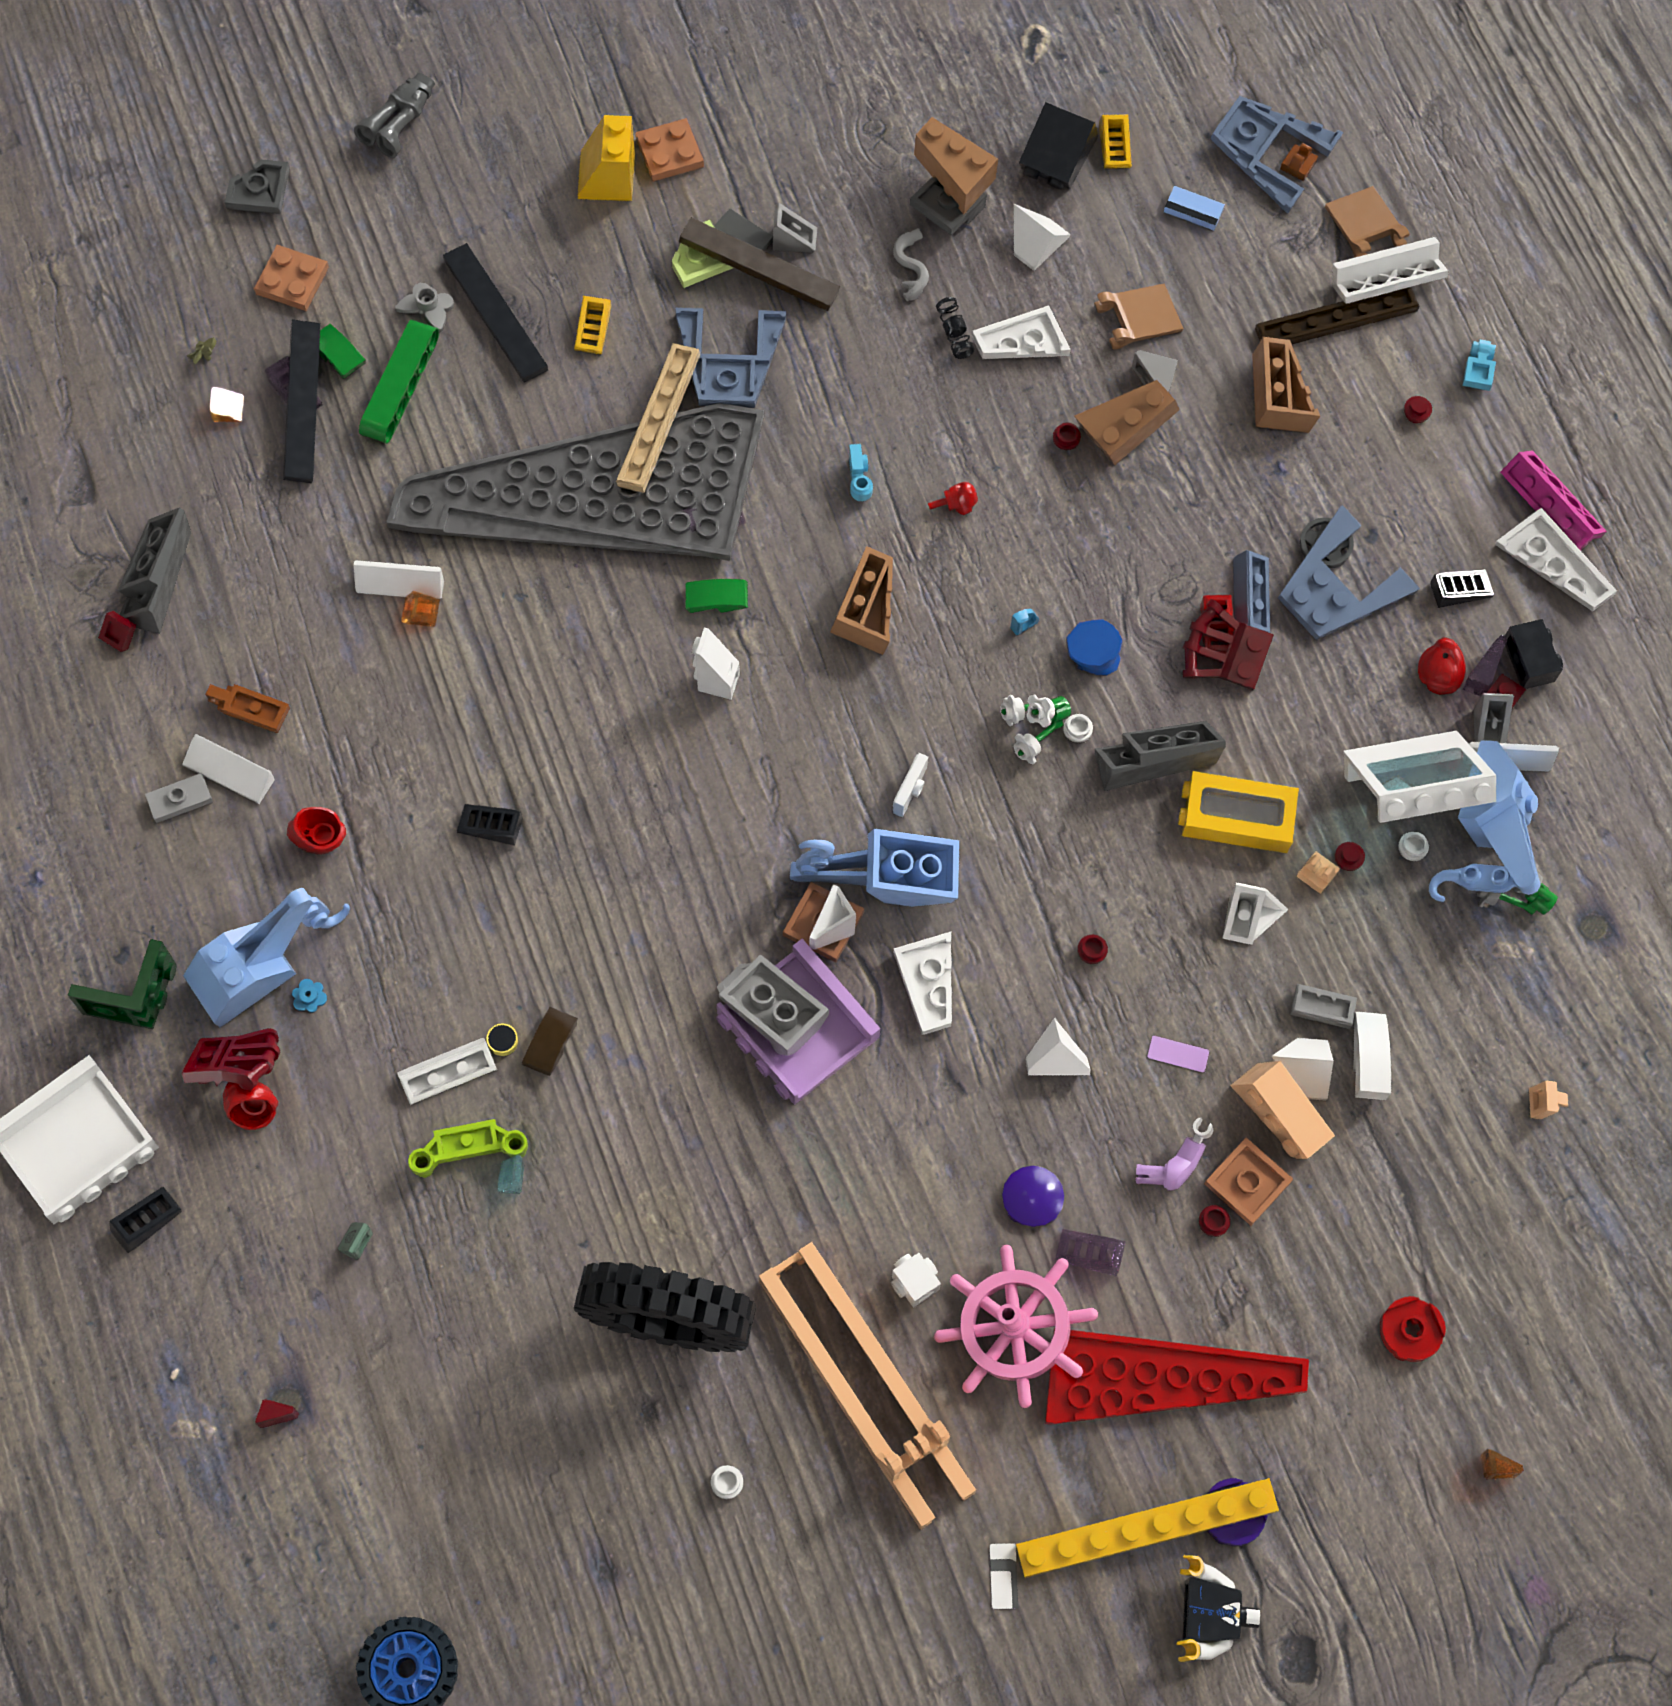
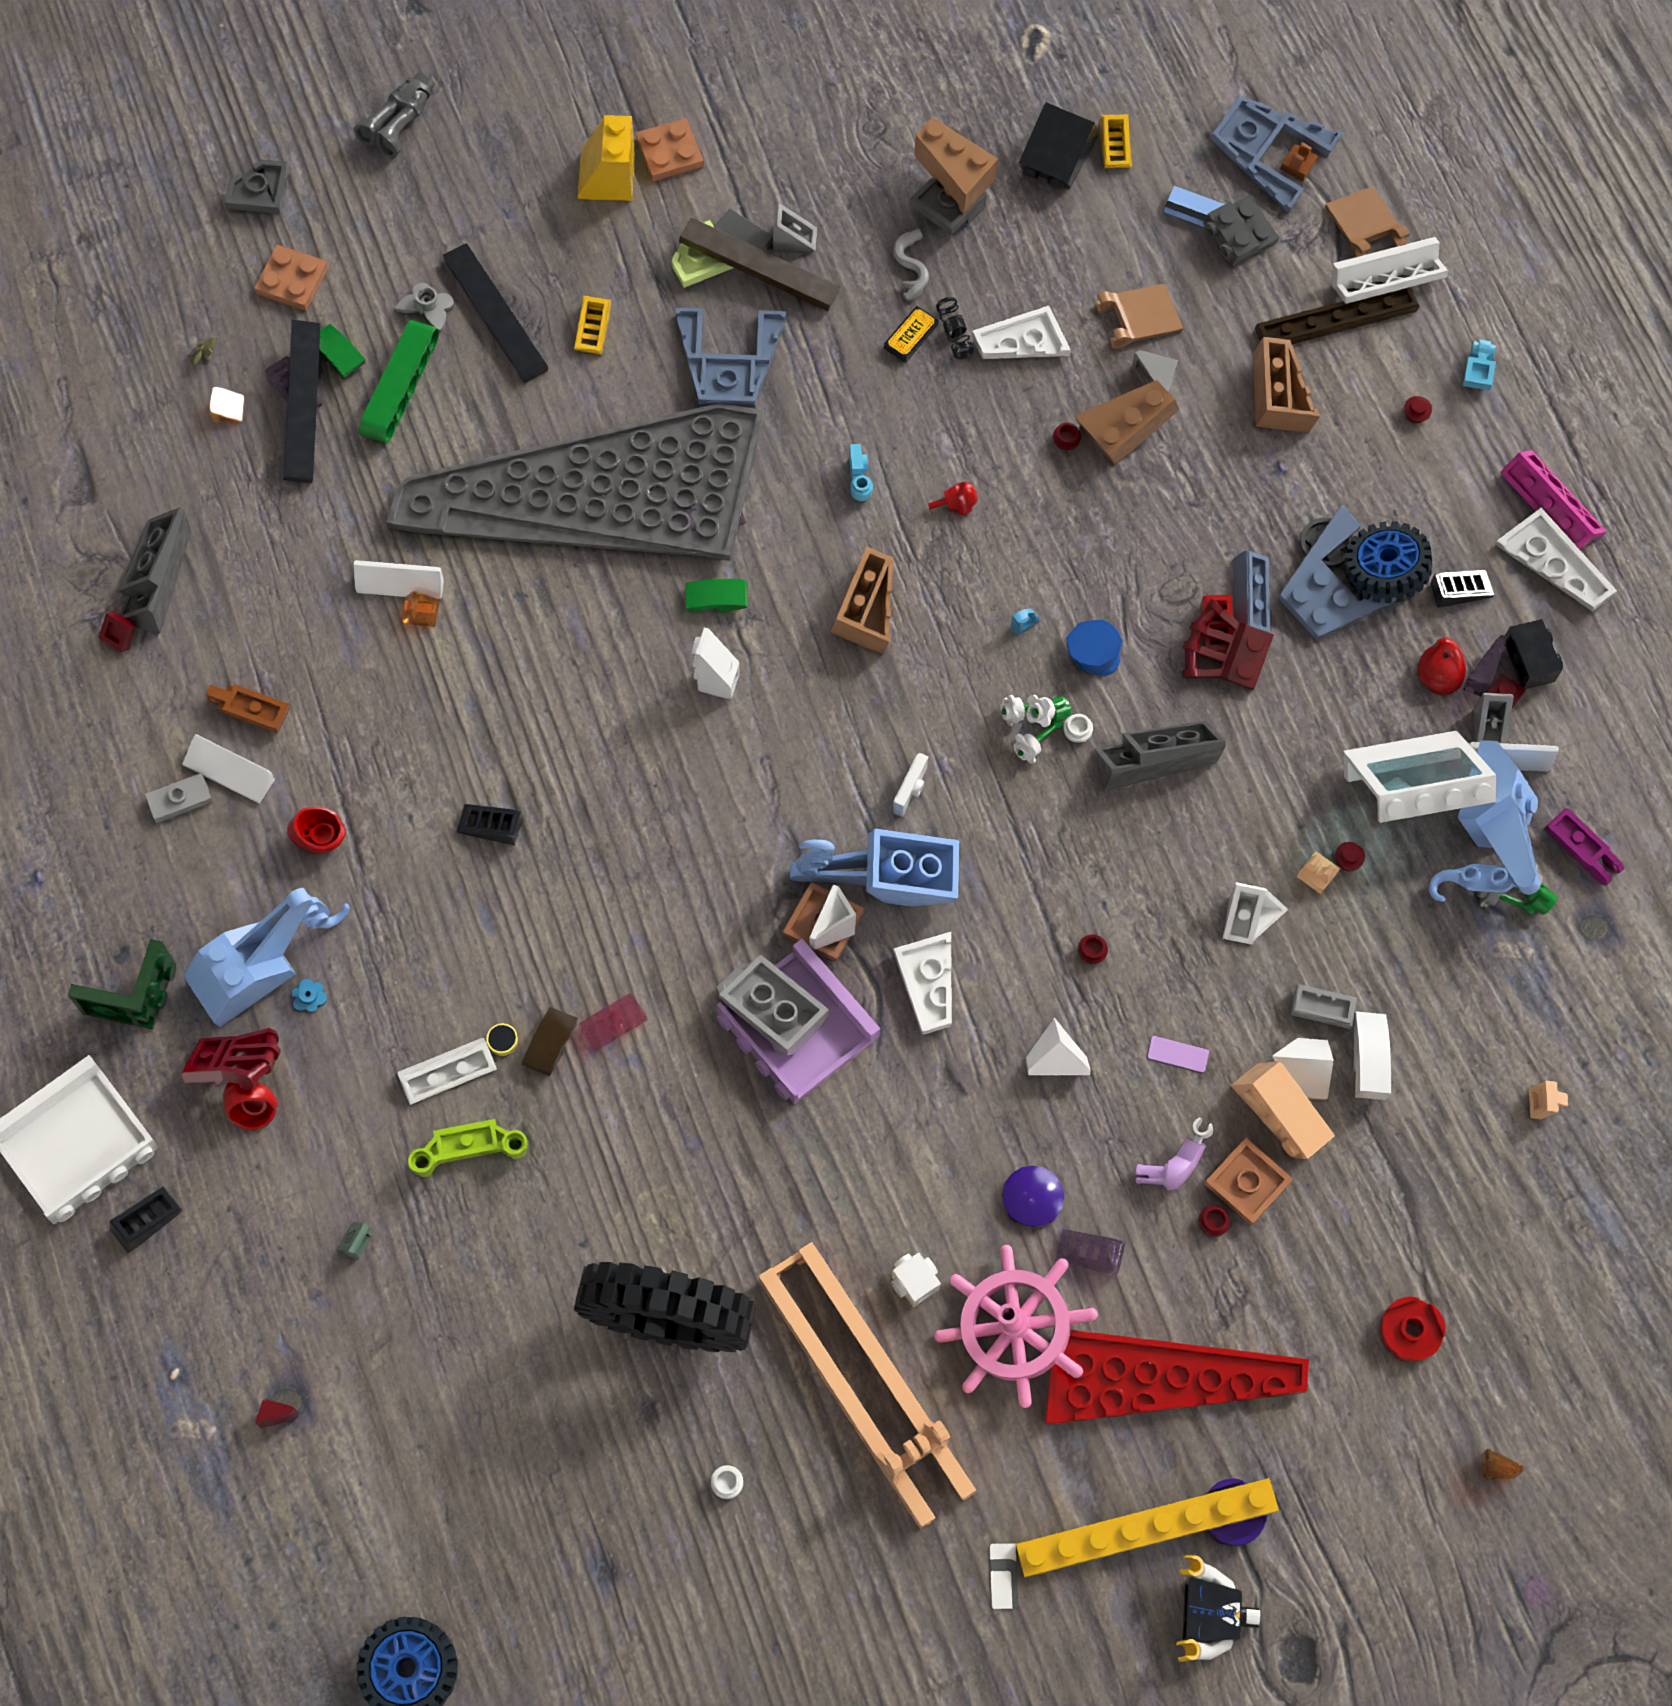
clear light blue slope [498,1155,525,1194] -> none
tan tile [616,343,700,493] -> none
white slope [1014,204,1070,271] -> none
yellow piece [1178,771,1299,853] -> none
white plate [1398,832,1429,861] -> none
none -> clear pink plate [579,993,647,1051]
none -> tile [884,306,939,363]
none -> dark grey plate [1203,195,1280,267]
none -> wheel [1345,521,1432,603]
none -> magenta hinge [1544,808,1625,886]

